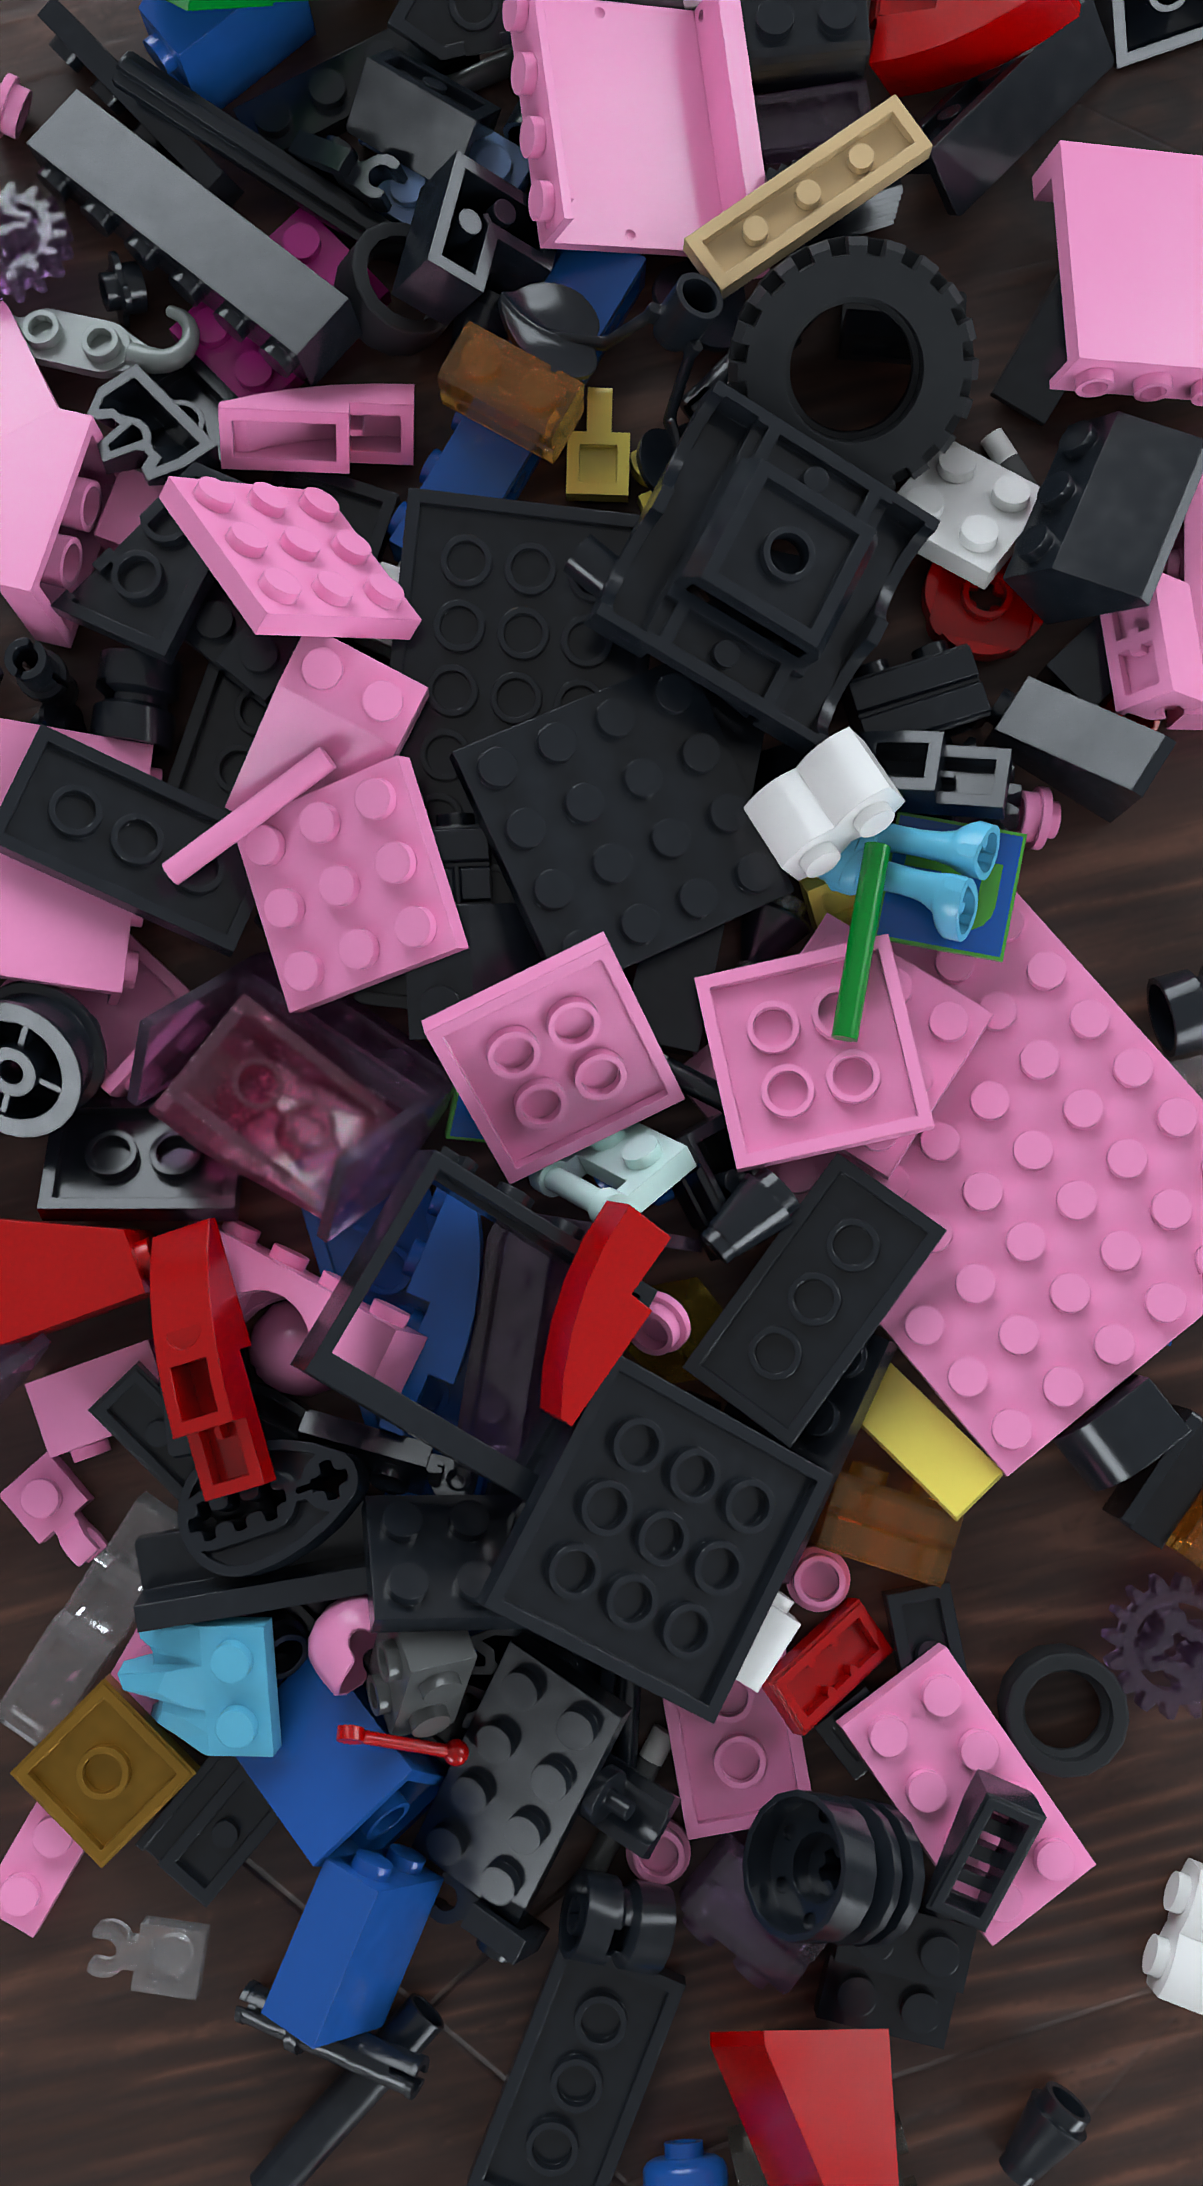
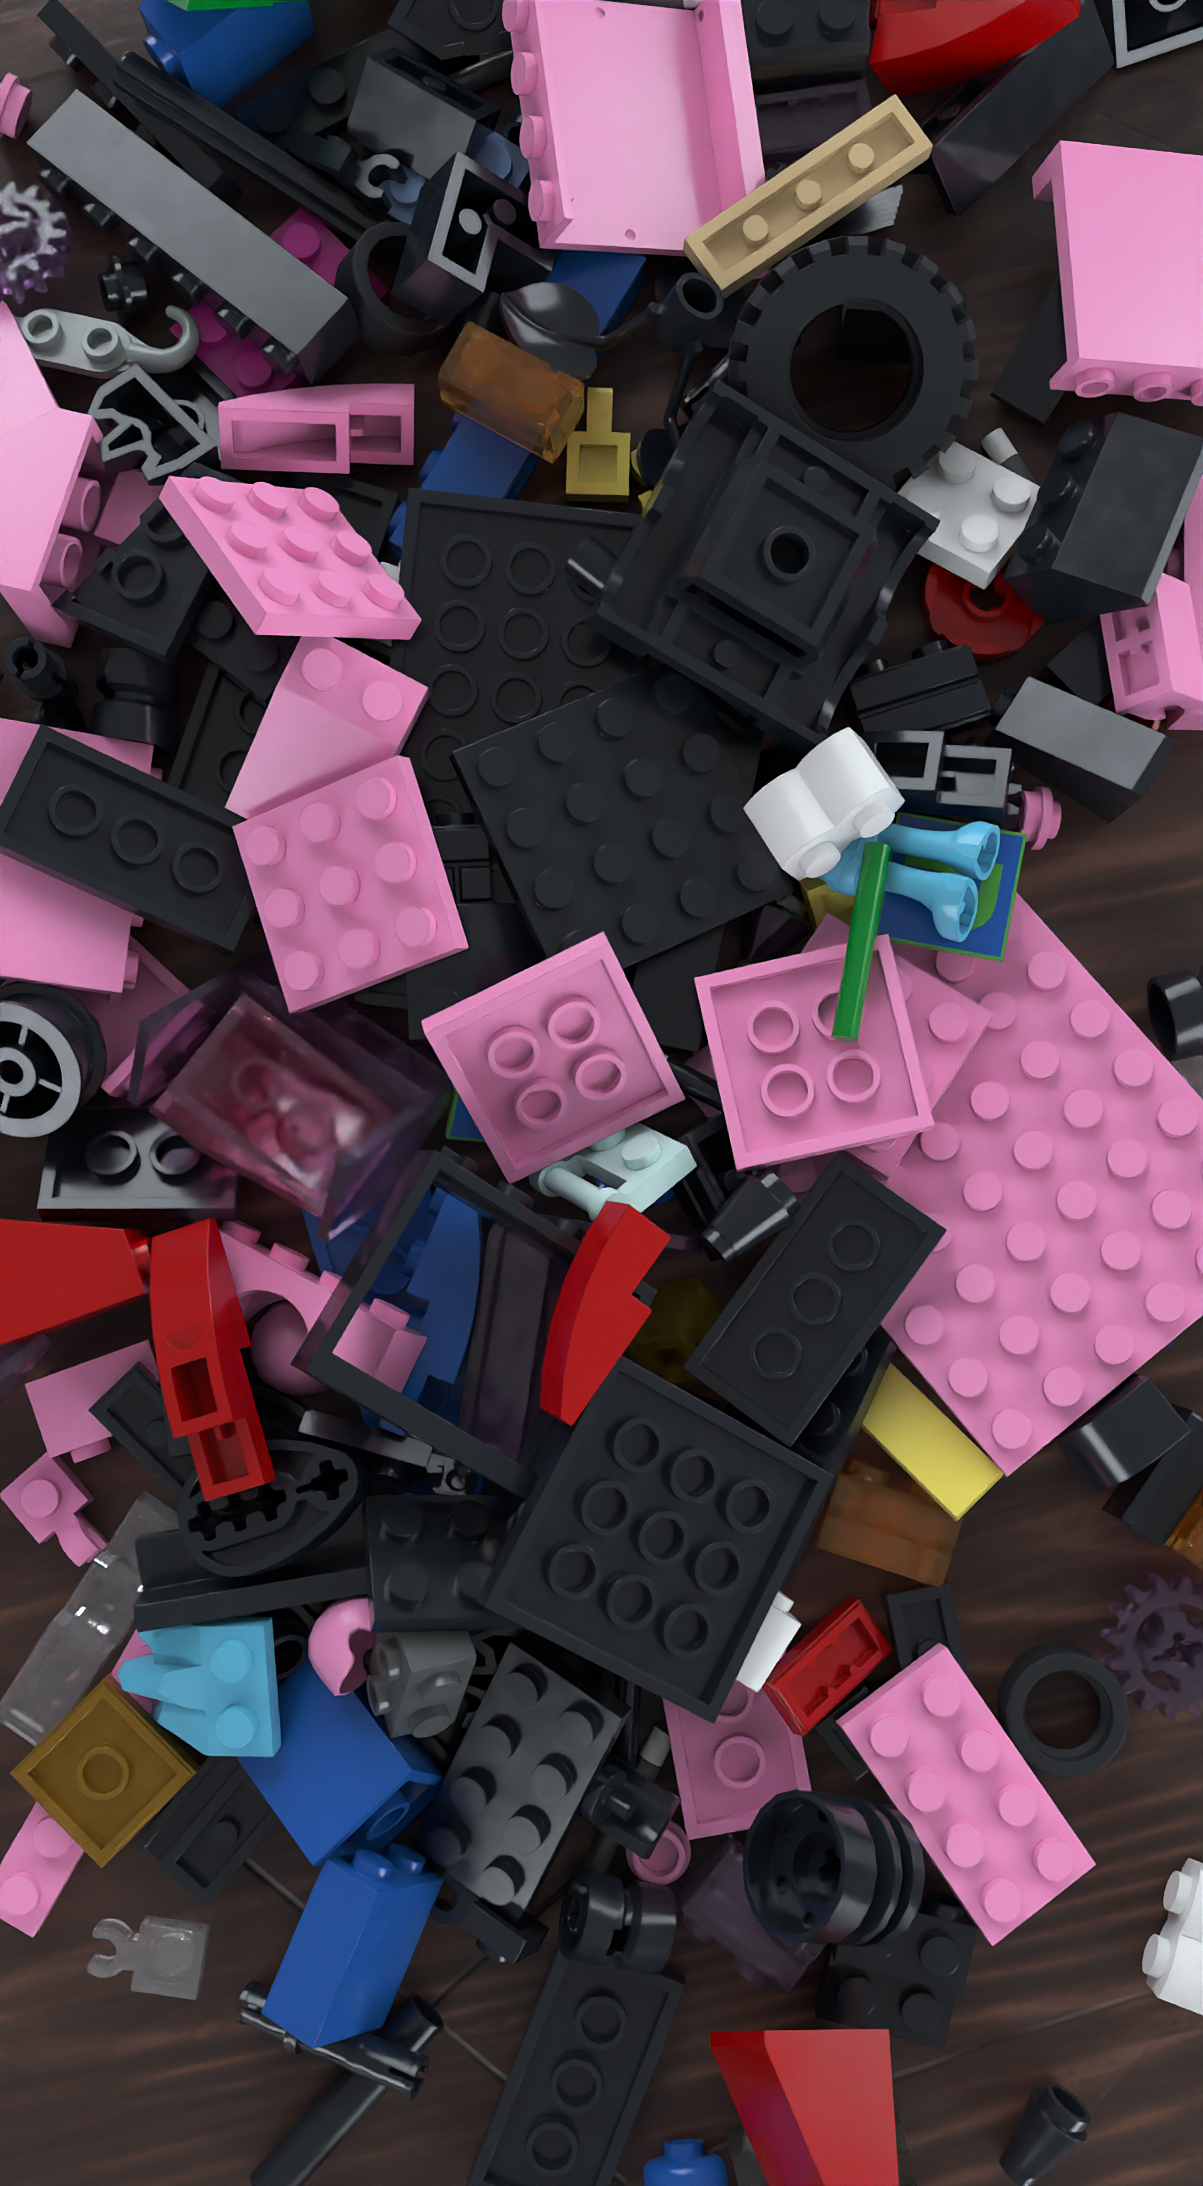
bright pink bar [162,746,336,885] -> none
red hinge [336,1724,469,1766] -> none
bright pink plate [631,1291,691,1356] -> none
bright pink plate [786,1545,851,1612] -> none
black slope [923,1769,1047,1933] -> none

